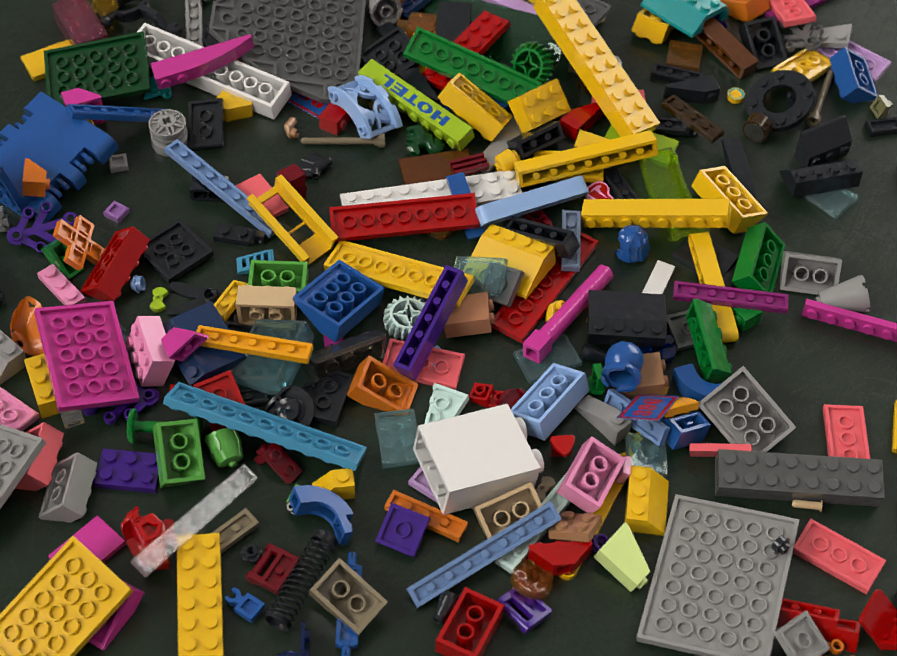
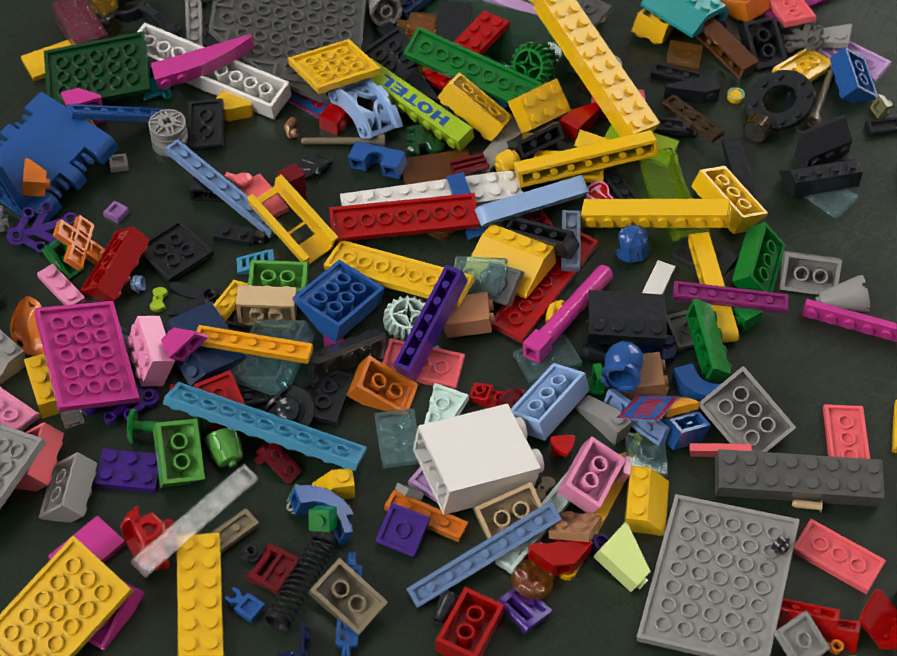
none -> coral animal [224,172,254,188]
none -> yellow plate [288,39,381,94]
none -> green brick [309,505,337,532]
none -> blue arch [348,141,407,179]
none -> light grey tile [395,482,424,500]

